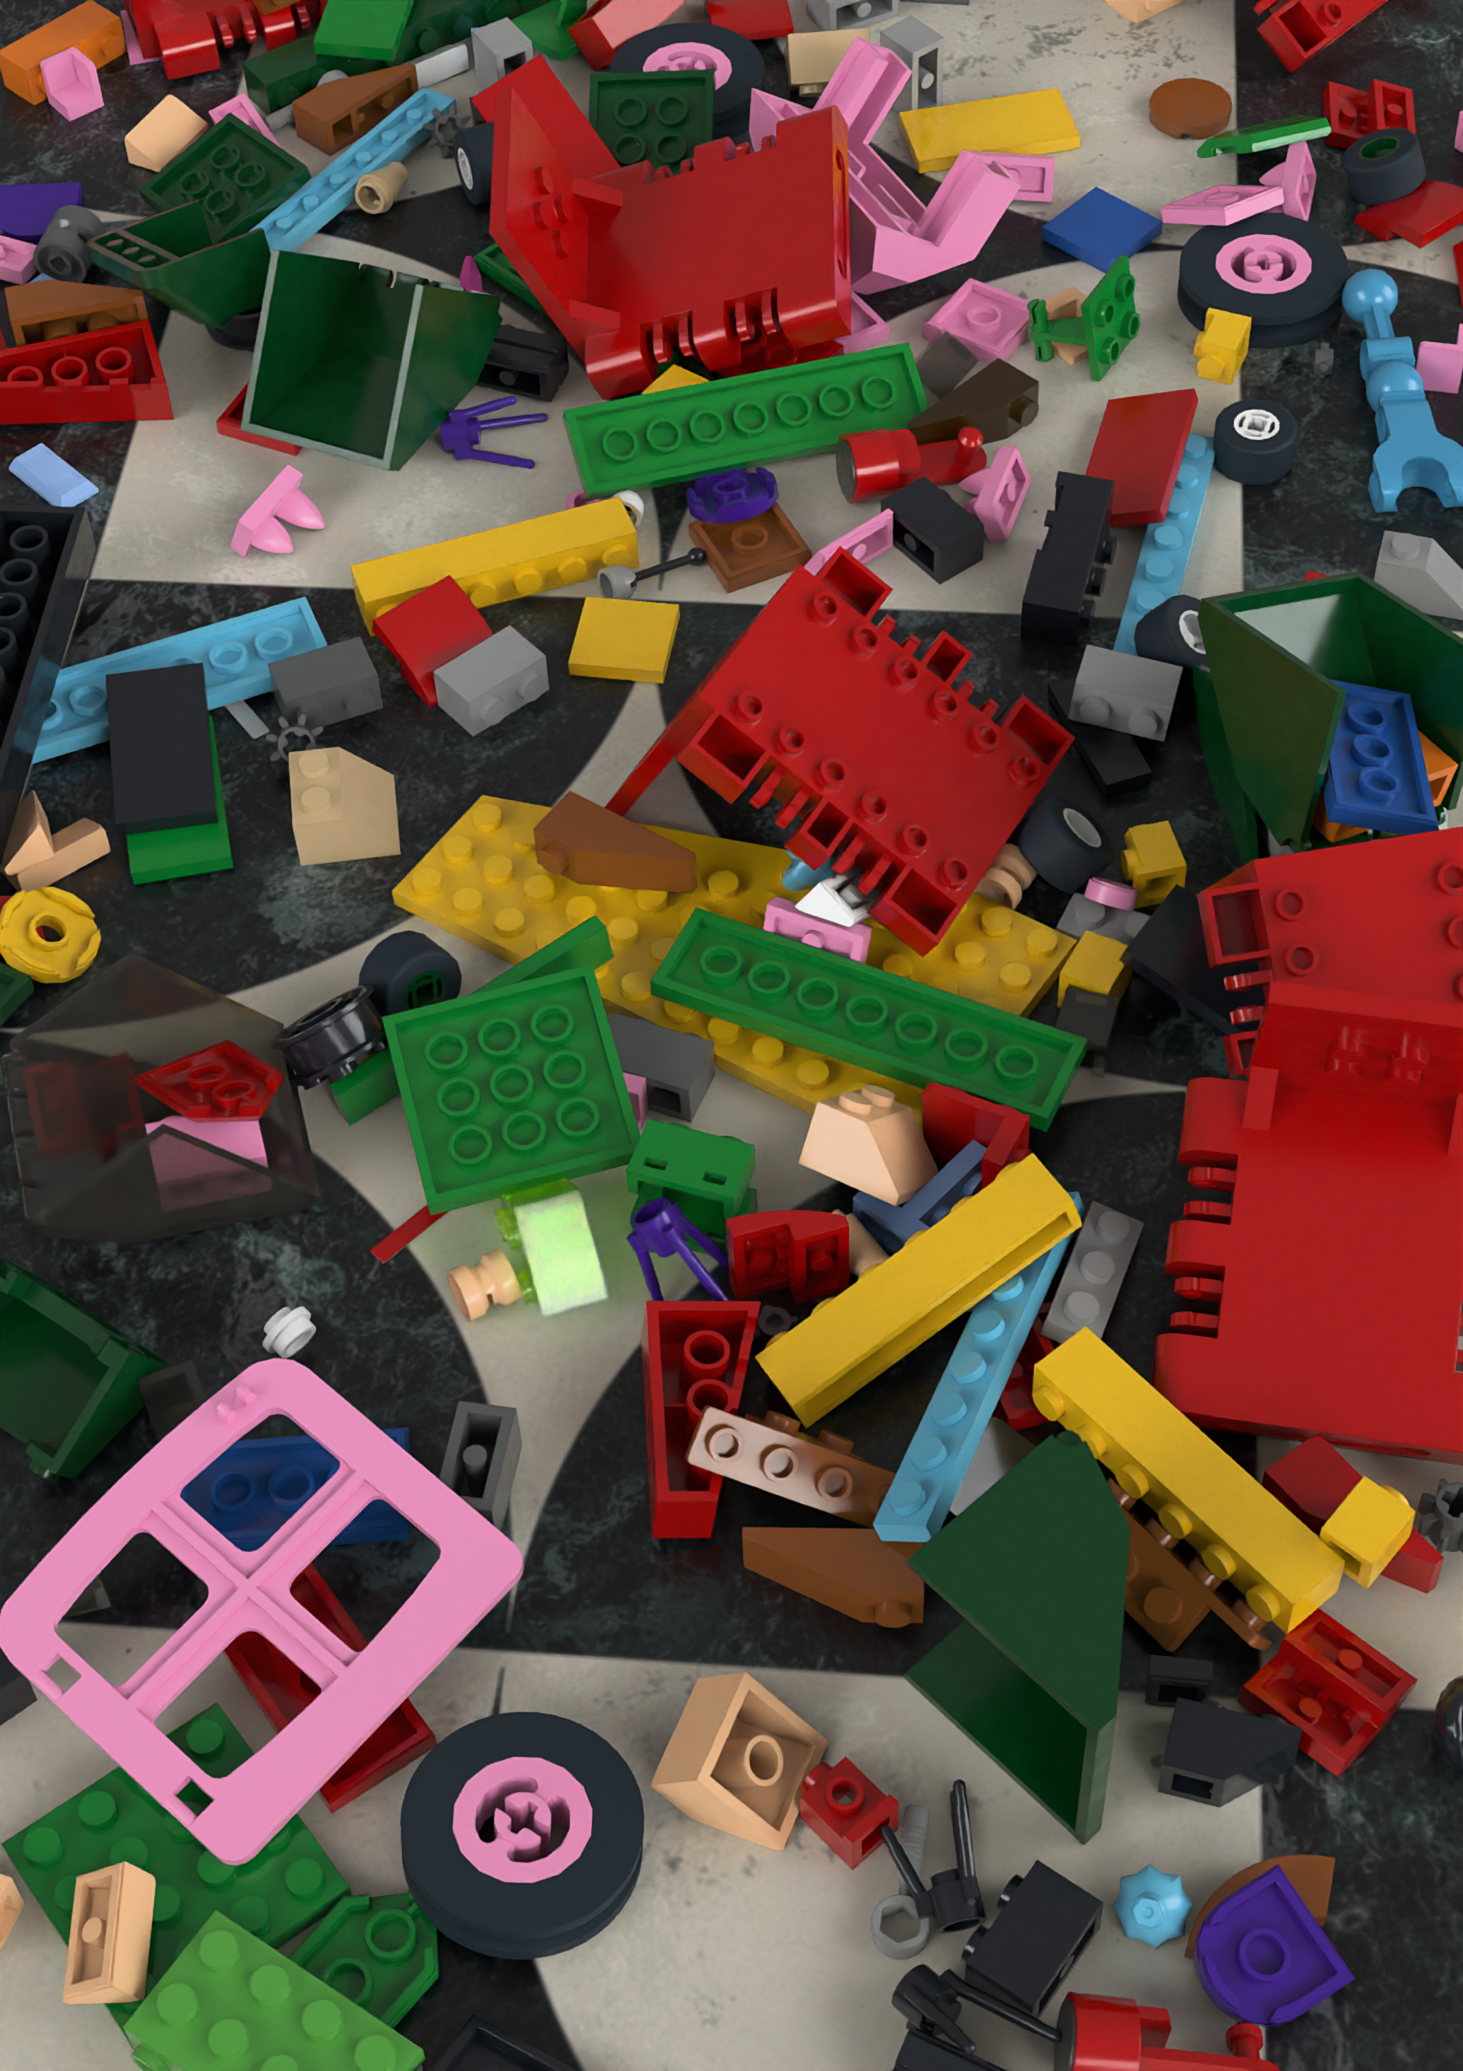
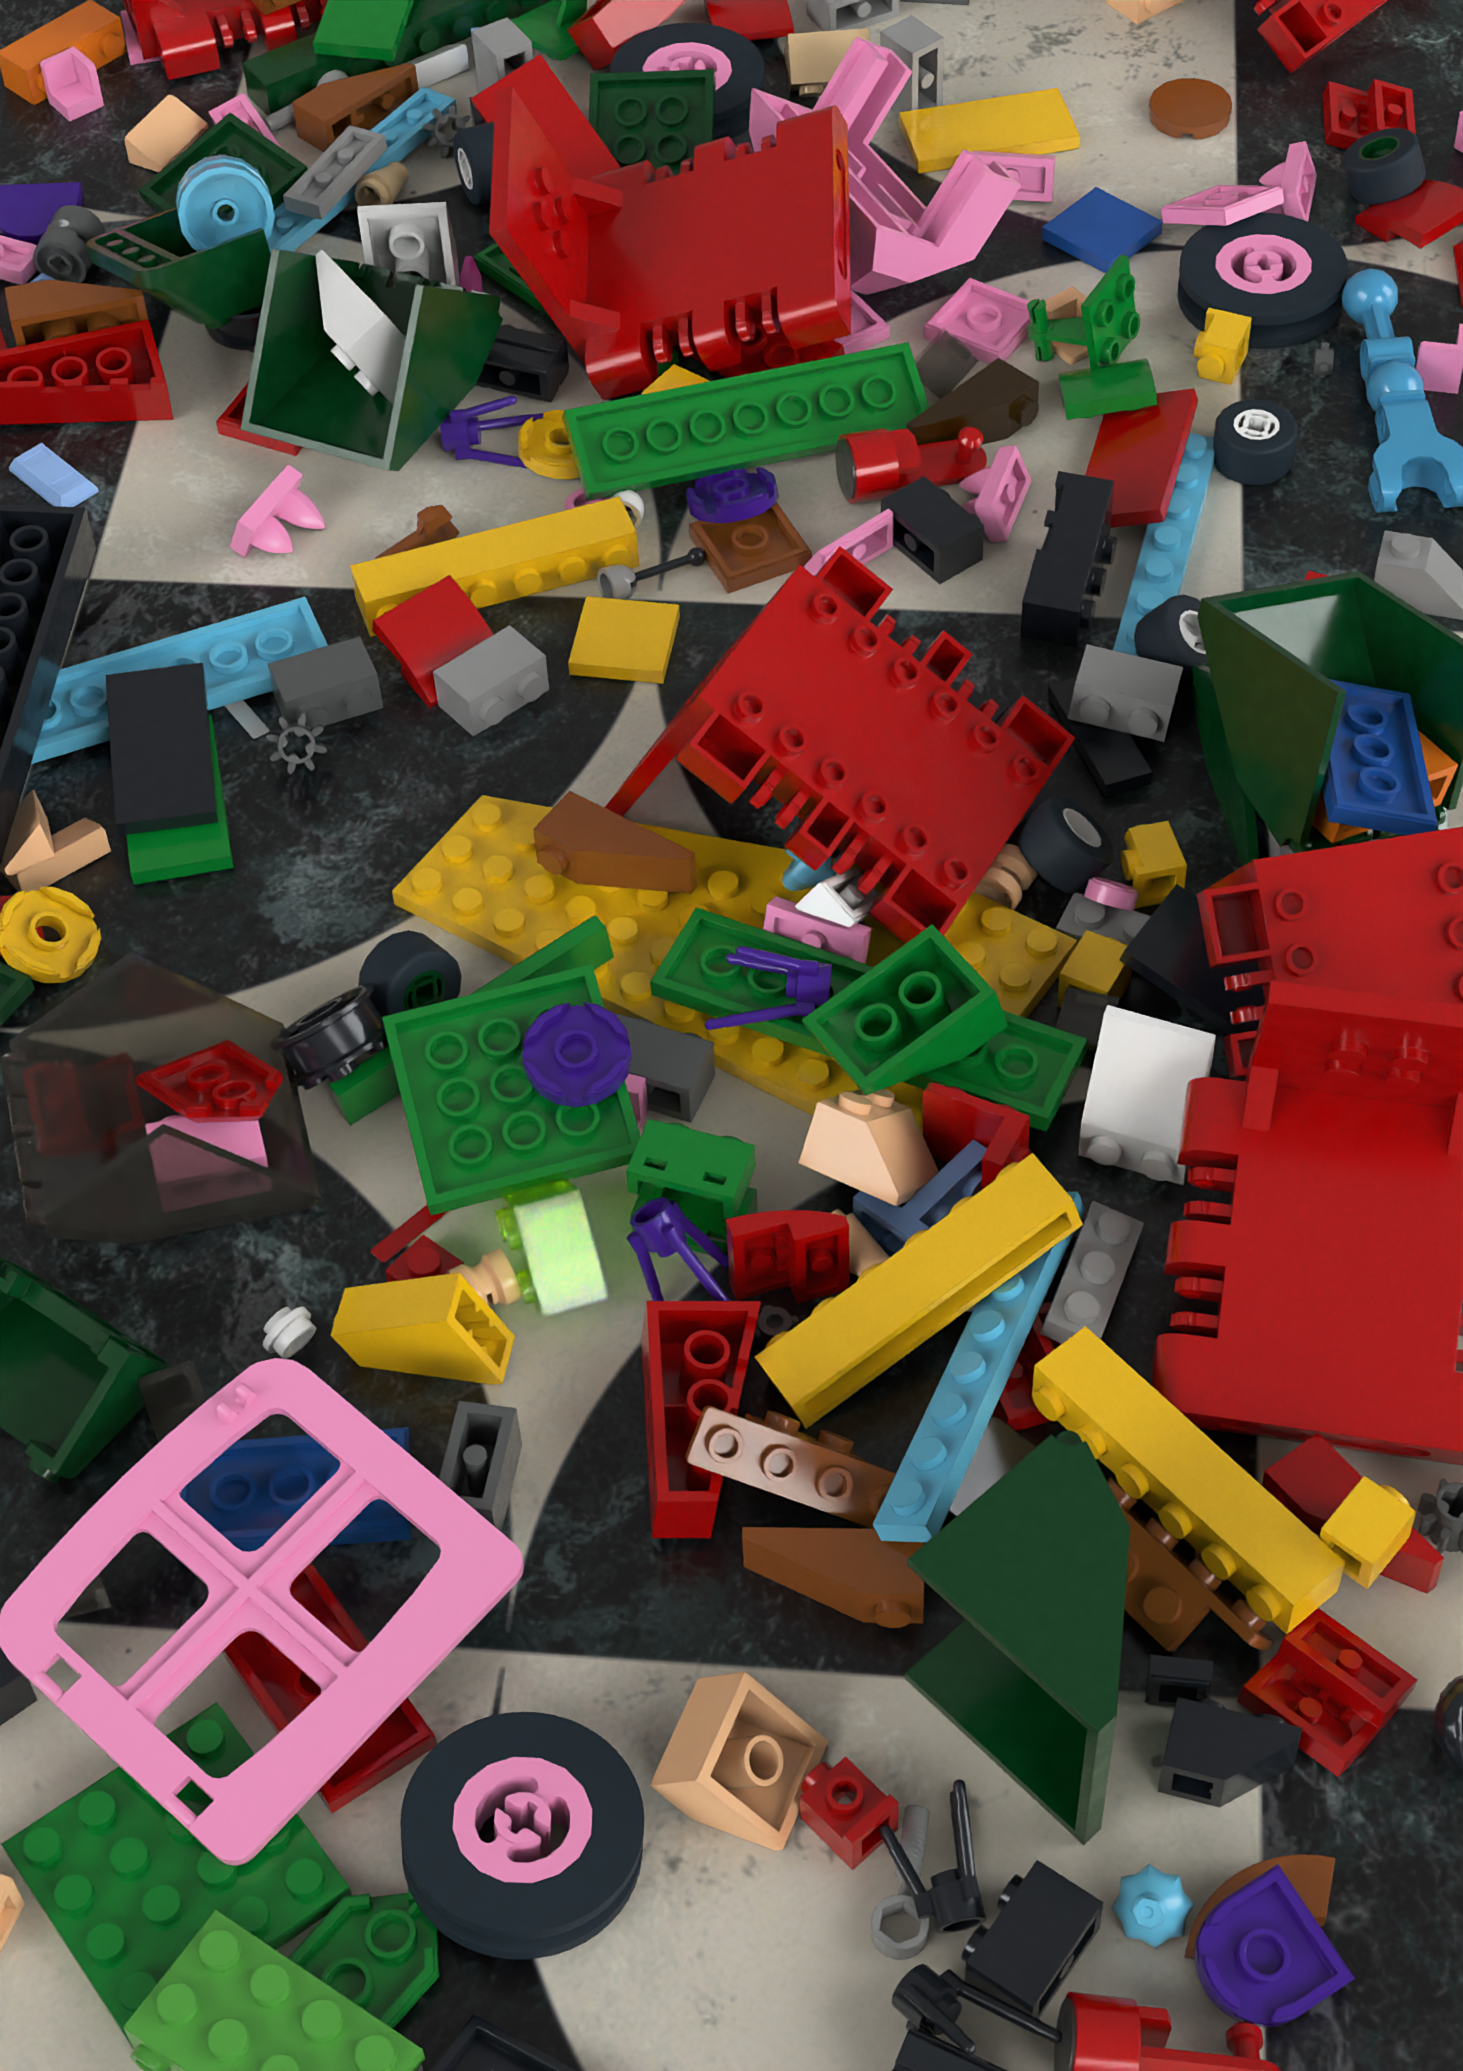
light nougat slope [62,1861,156,2004] -> none
tan slope [289,747,401,866] -> none
green tile [1197,115,1331,159] -> none
none -> medium azure wheel [175,155,275,251]
none -> light grey plate [283,125,387,220]
none -> white slope [315,249,406,404]
none -> yellow slope [331,1273,515,1385]
none -> white slope [357,202,460,288]
none -> dark orange bar [375,505,459,559]
none -> red plate [385,1234,464,1282]
none -> yellow tile [518,410,579,479]
none -> dark purple tile [522,1002,632,1107]
none -> dark purple plant [705,946,832,1030]
none -> green slope [802,924,1008,1096]
none -> green slope [1058,358,1157,420]
none -> white slope [1078,1005,1216,1185]

